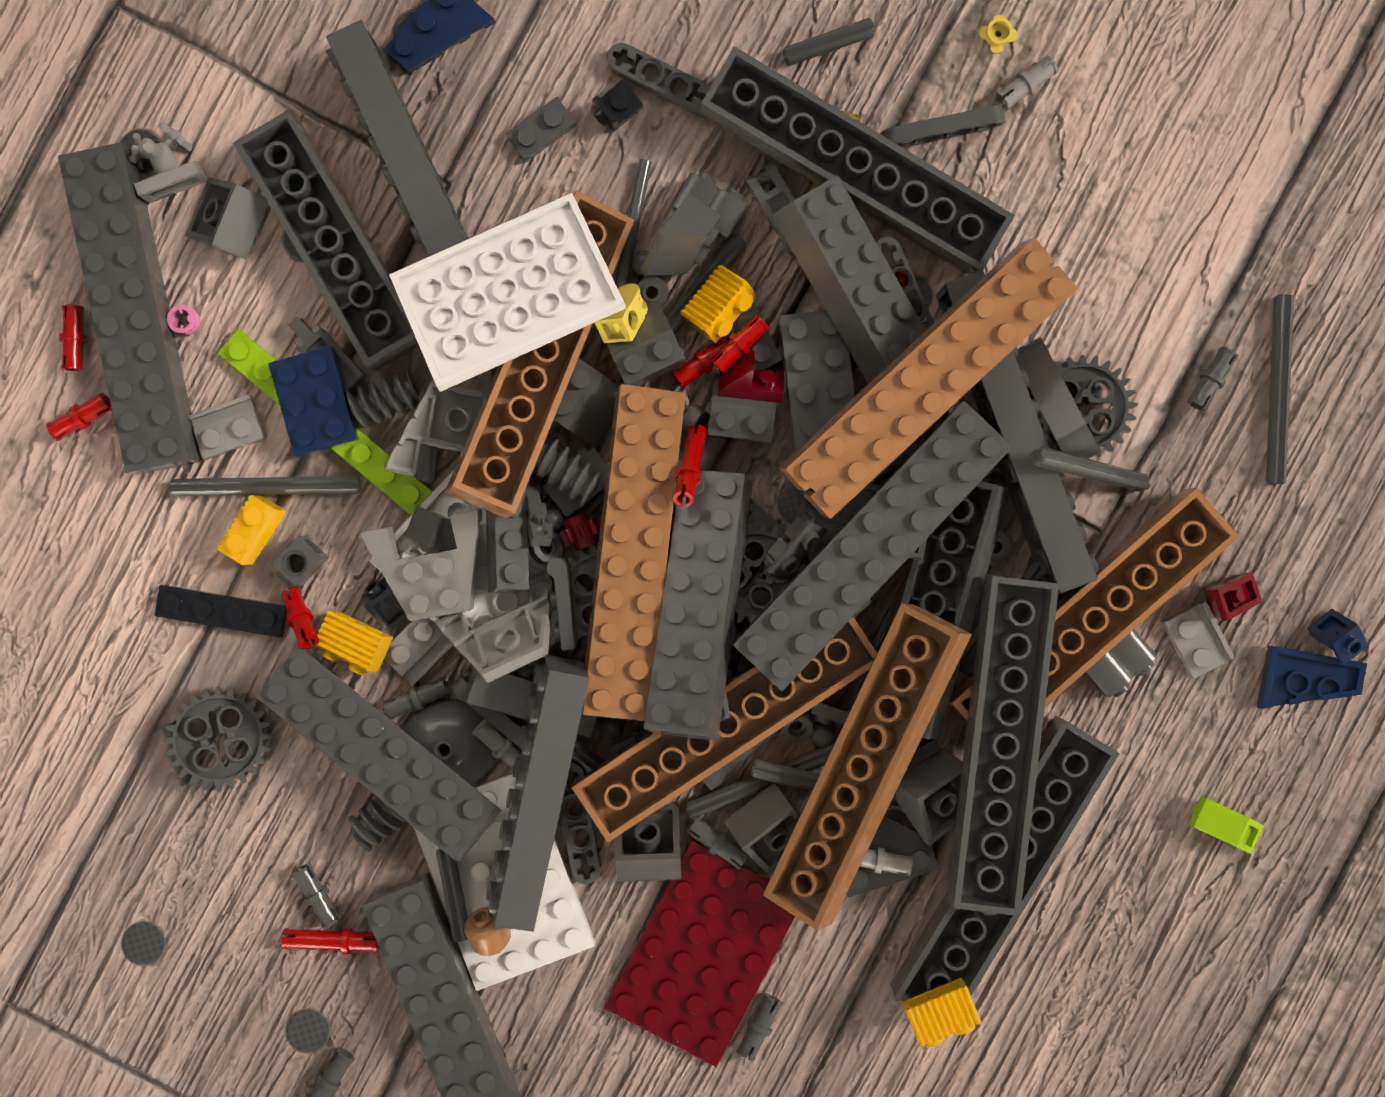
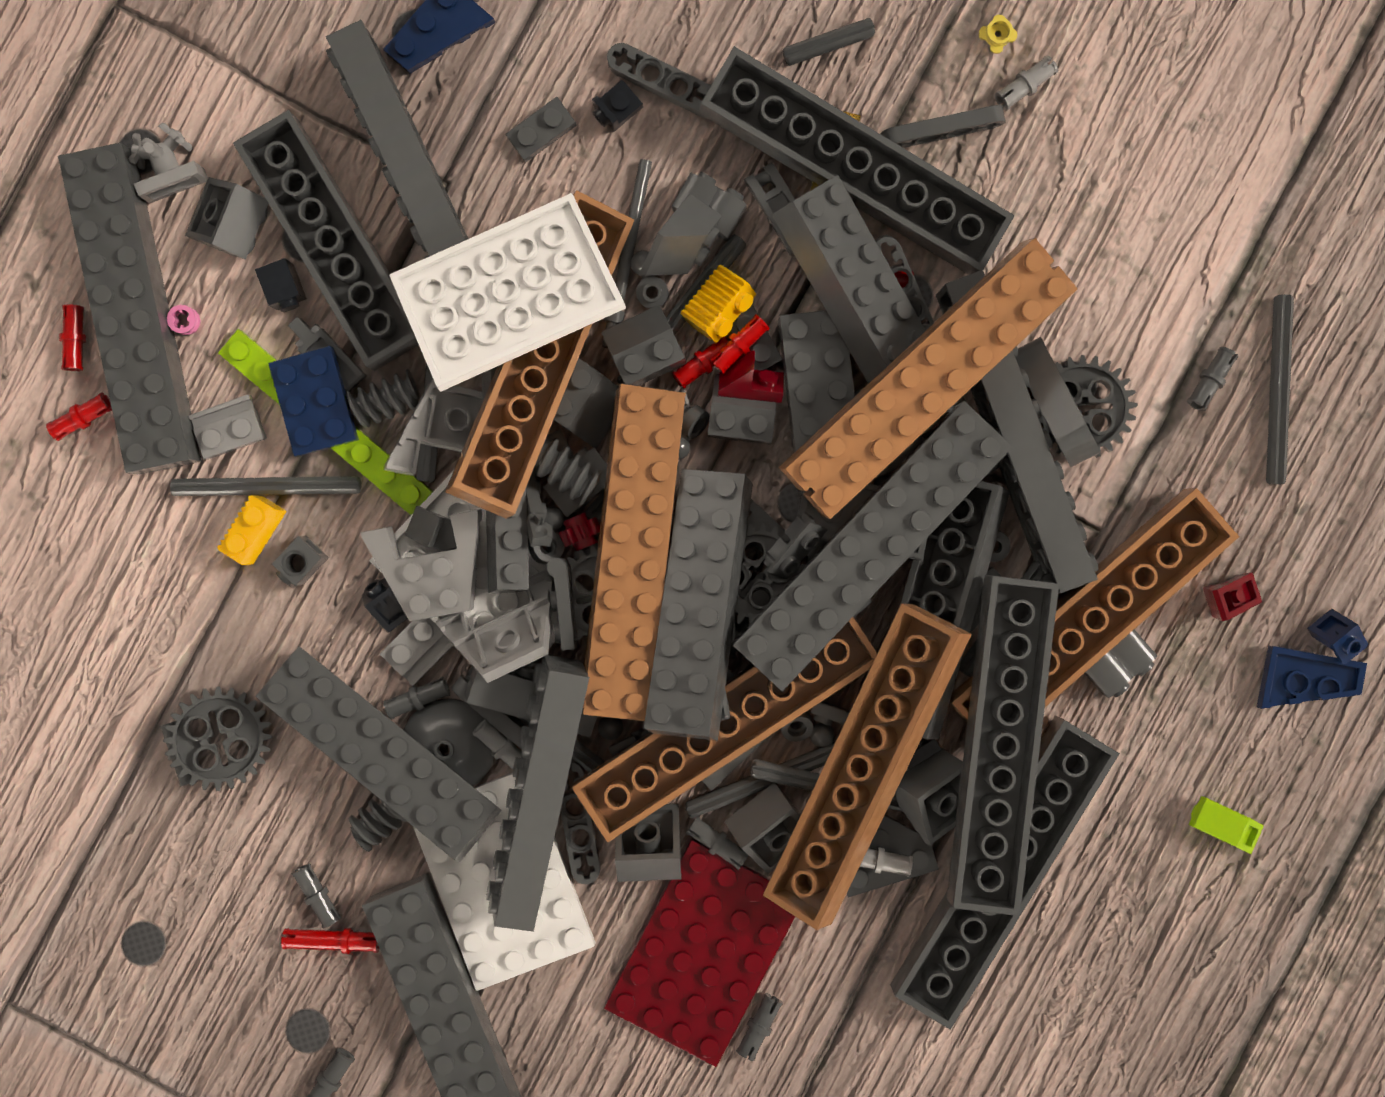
black plate [154,585,287,638] -> none
red pin [281,587,319,649] -> none
yellow brick [313,610,393,675] -> none
dark grey axle [436,848,468,942] -> none
medium nougat head [464,907,511,956] -> none
light yellow leg [595,284,648,343] -> none
red pin [672,424,708,507] -> none
yellow brick [902,977,981,1047] -> none
dark grey axle [1031,447,1151,492] -> none
light grey plate [1161,601,1235,679] -> none
none -> black brick [255,258,307,312]

